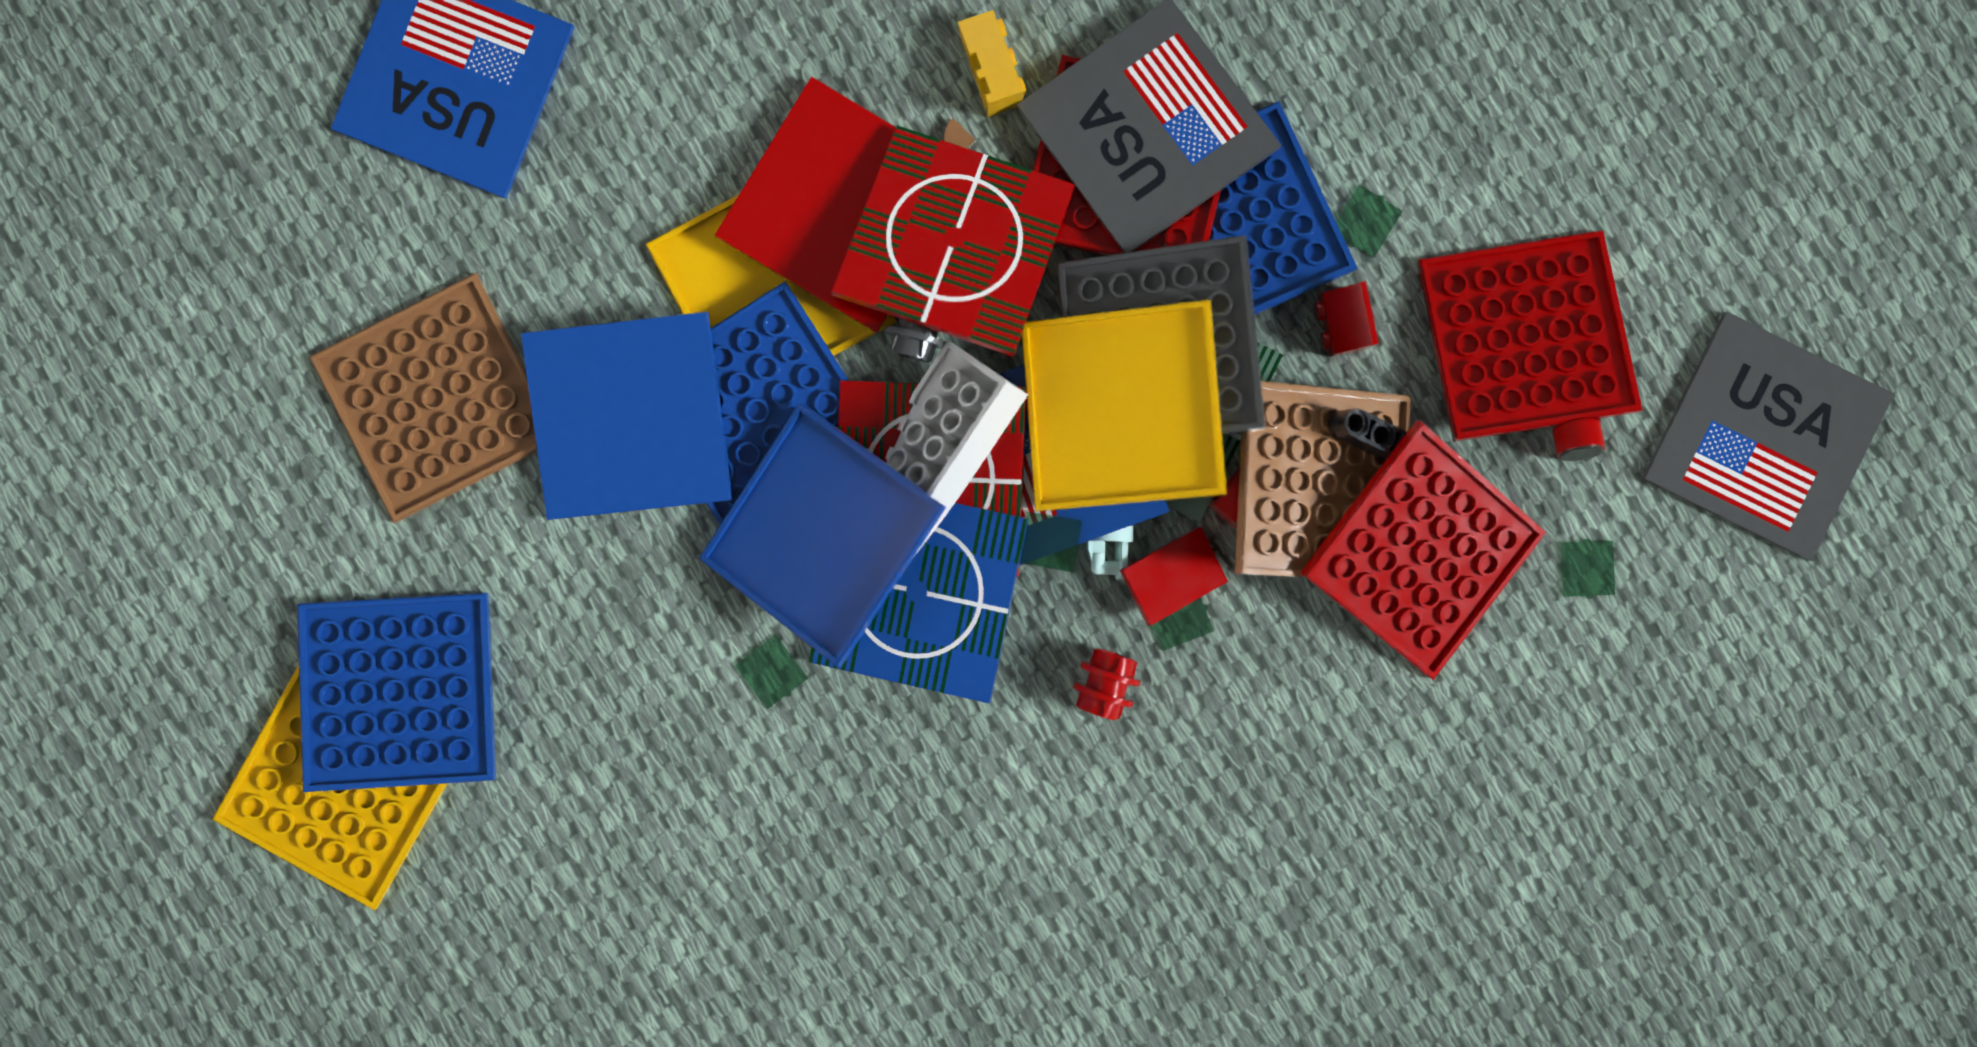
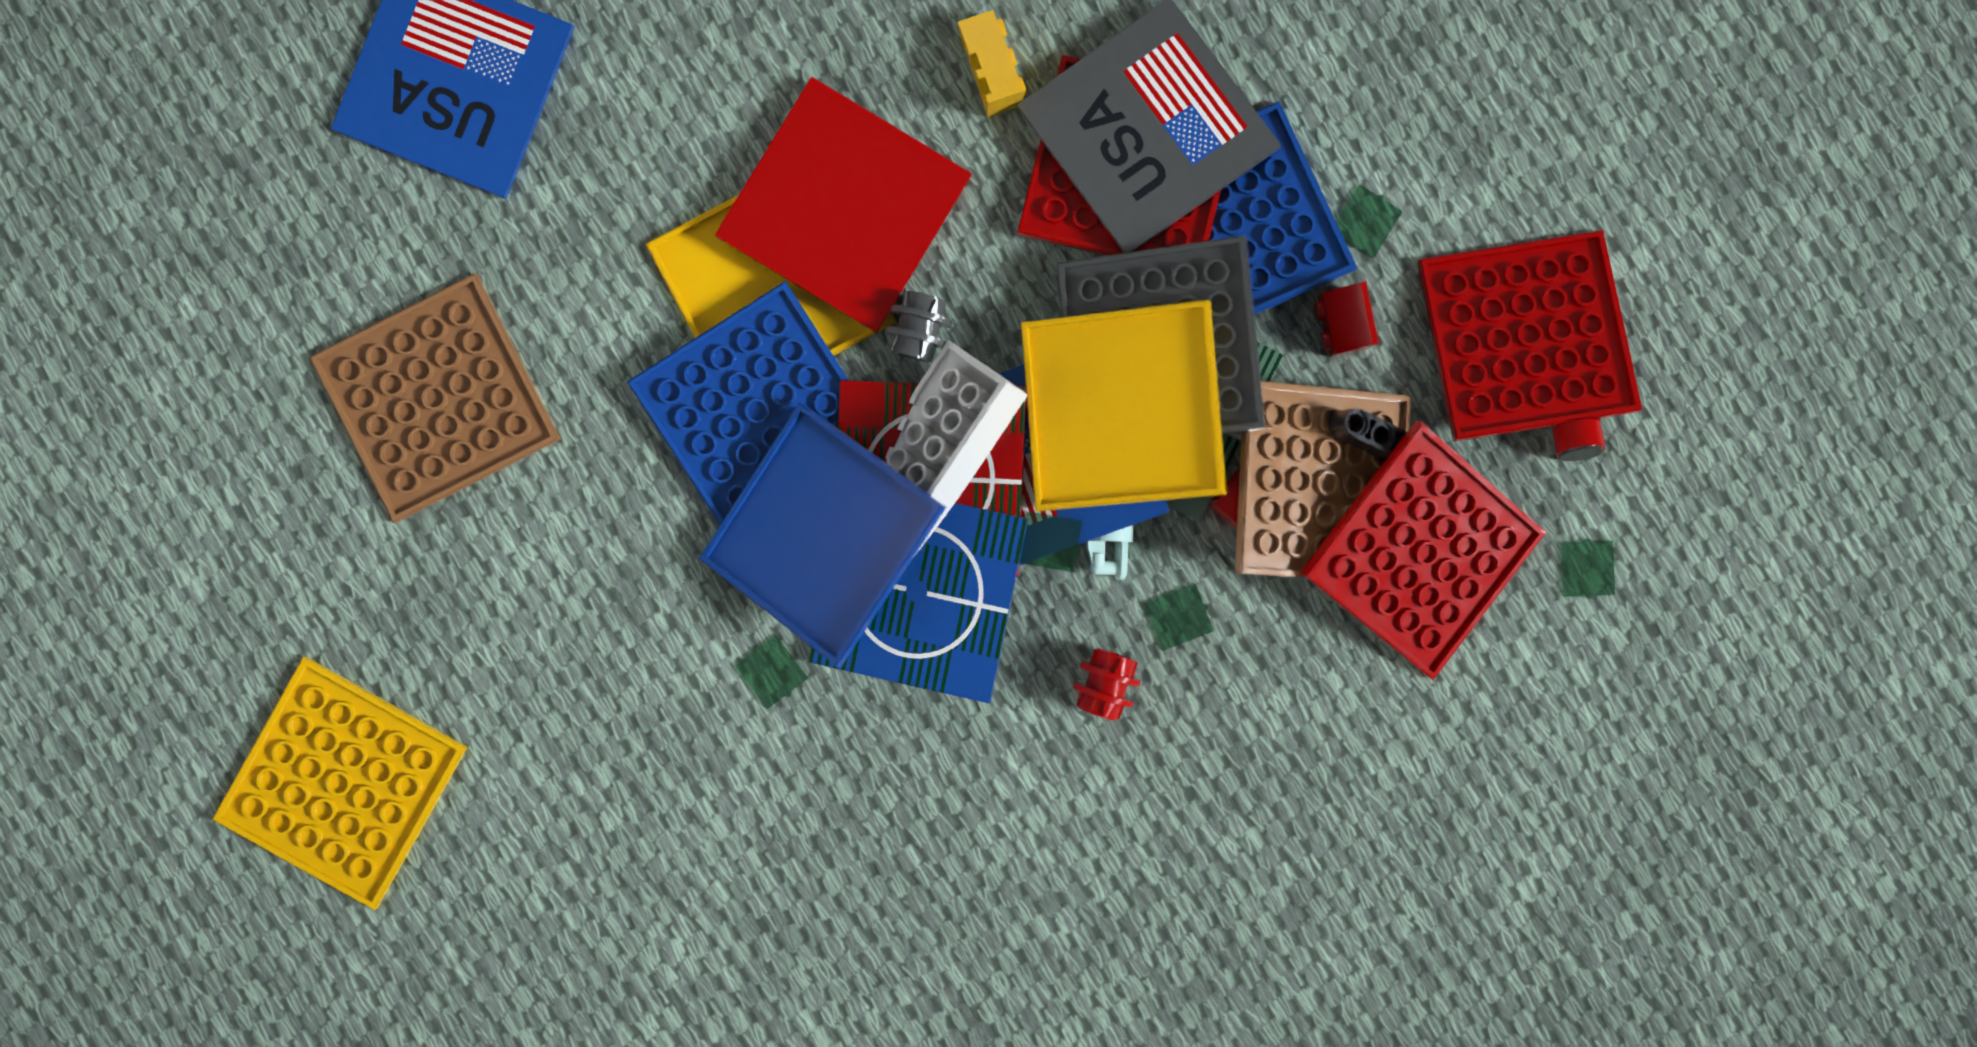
blue tile [297,593,496,792] -> none
blue tile [521,312,733,520] -> none
red tile [832,125,1075,357] -> none
medium nougat tile [944,118,975,149] -> none
red tile [1120,526,1228,626] -> none
dark grey tile [1642,312,1894,561] -> none

